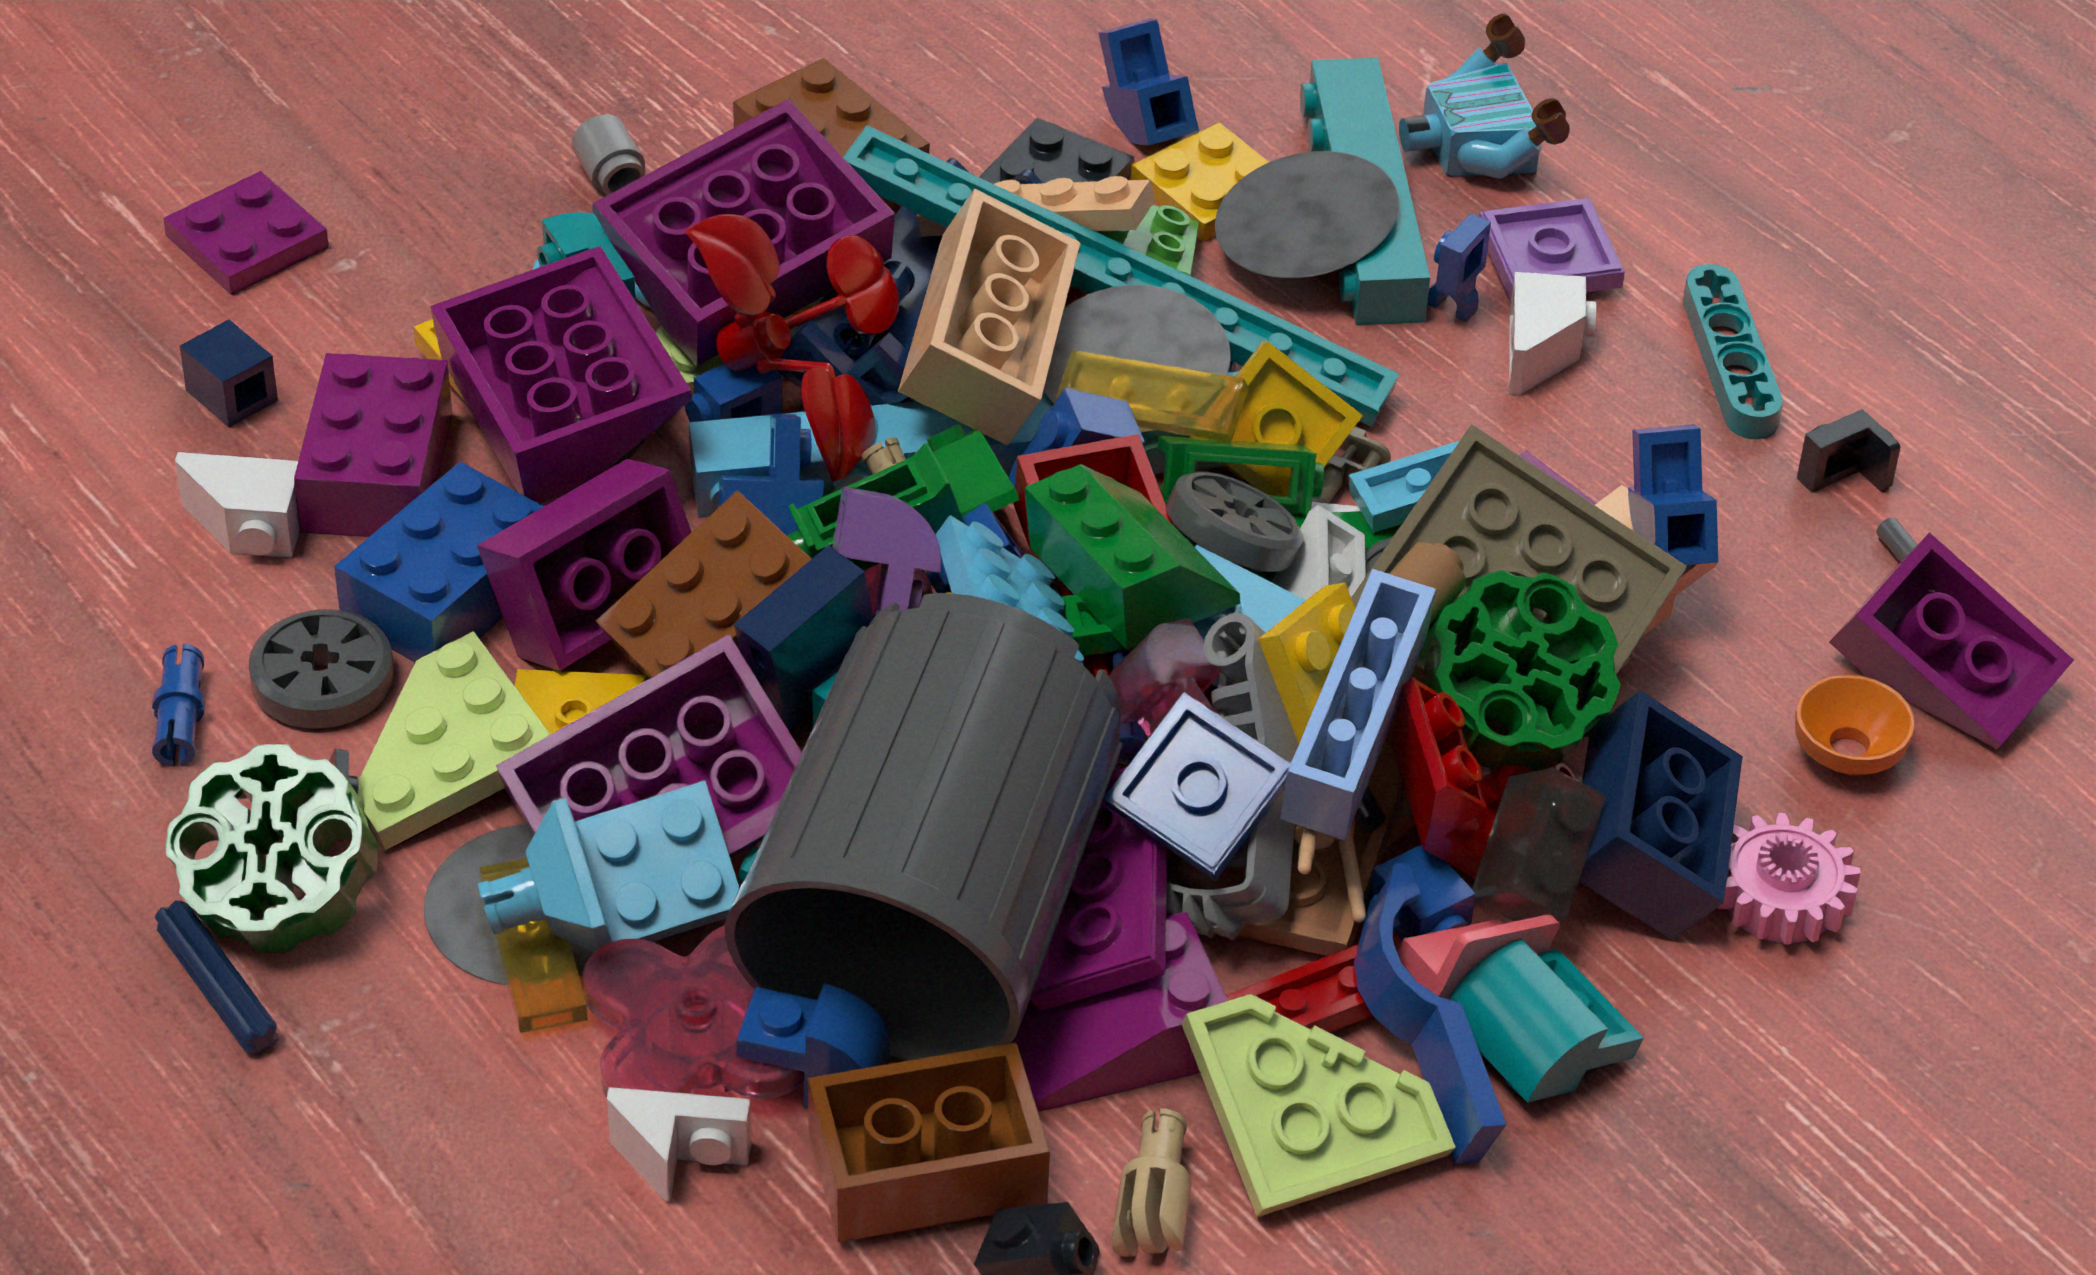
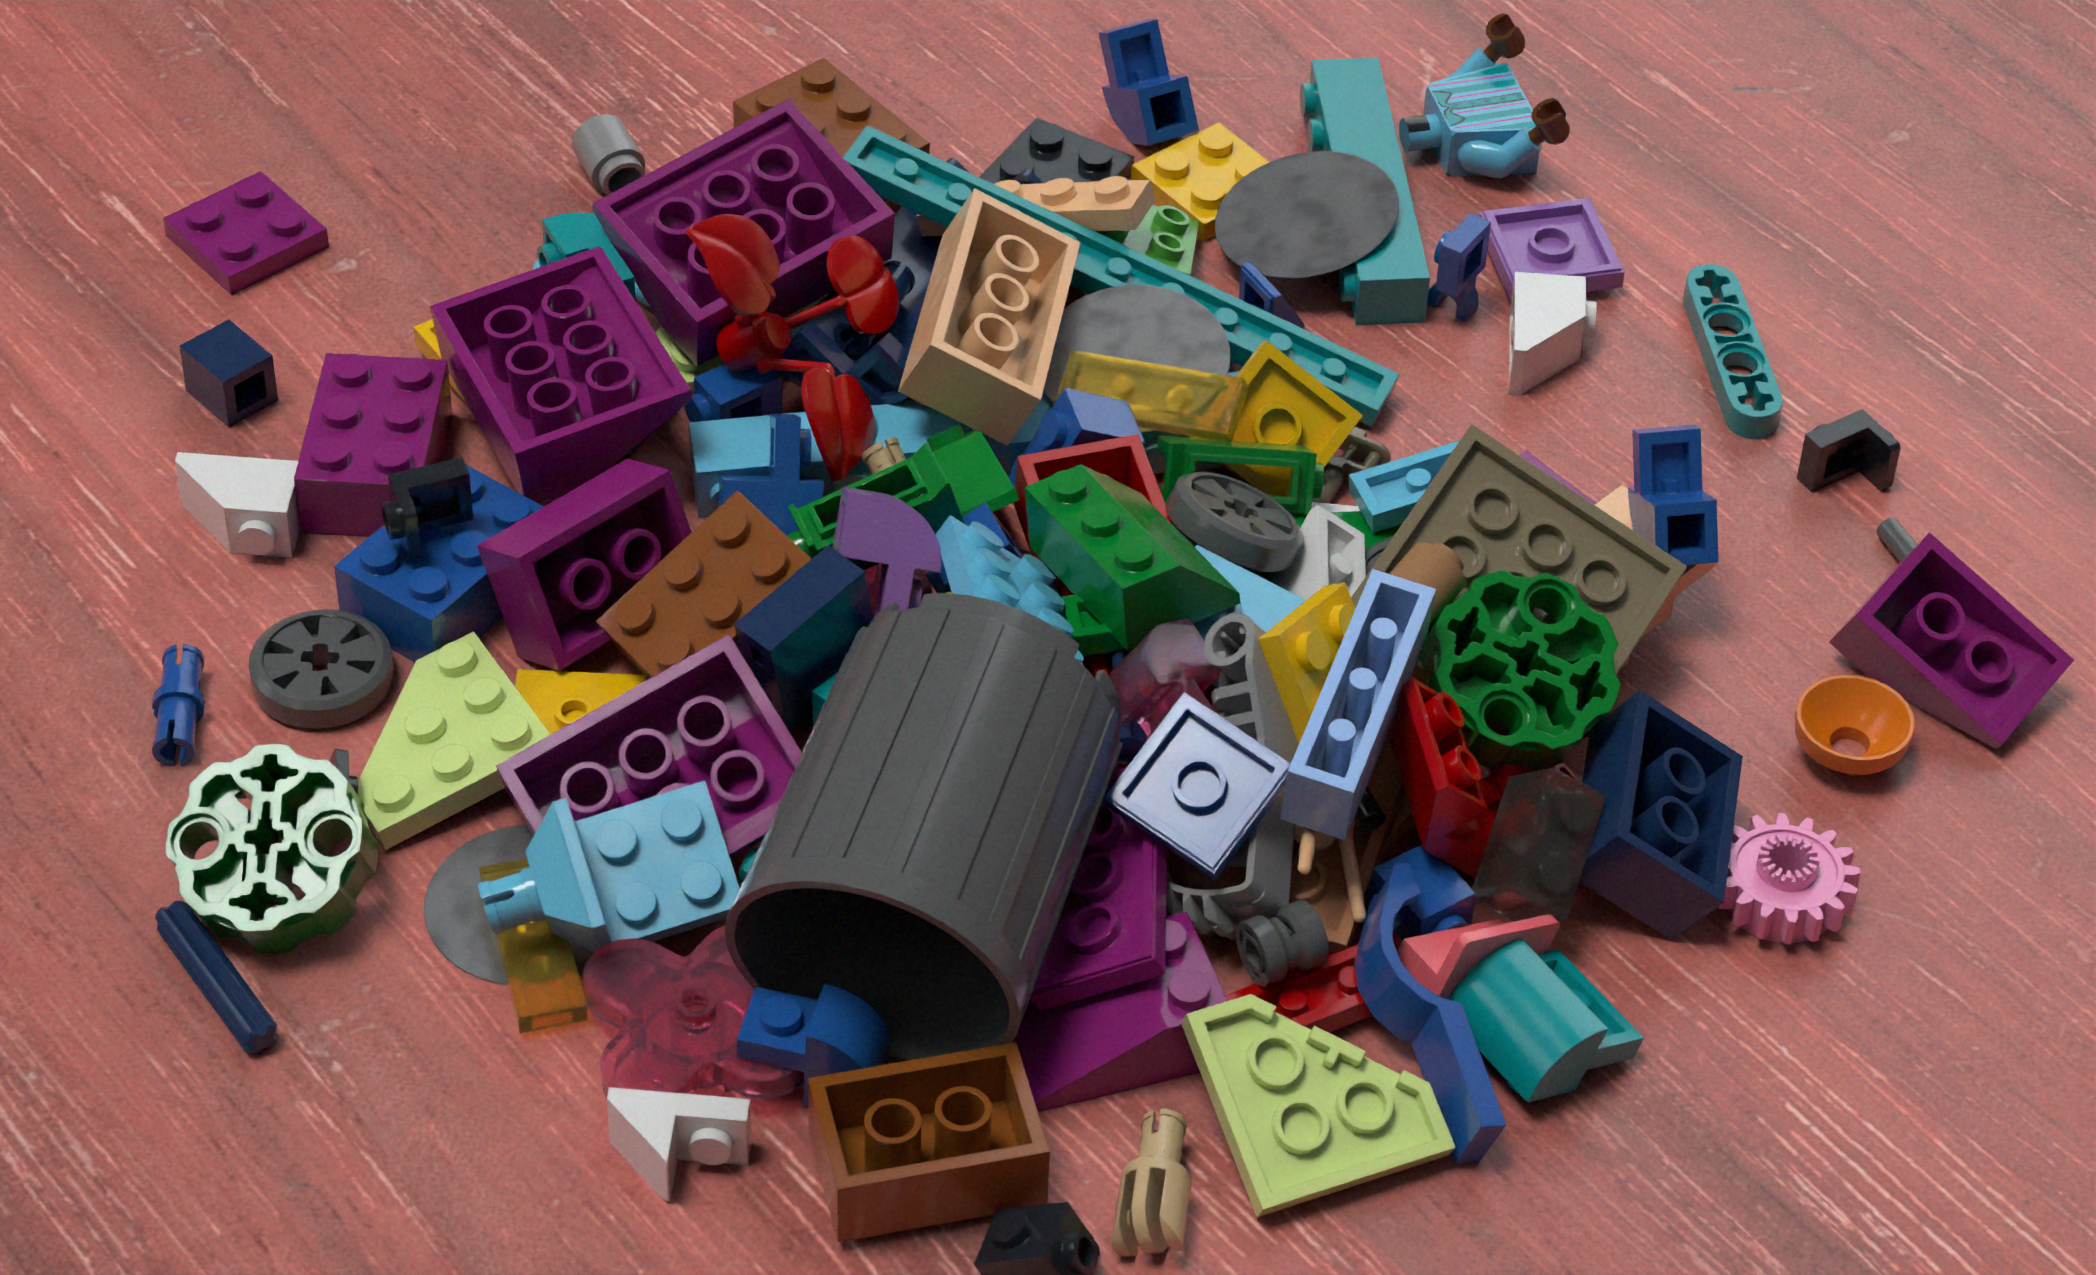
none -> black bracket [381,457,474,560]
none -> dark grey wheel [1236,900,1329,986]
none -> blue slope [1239,261,1305,328]

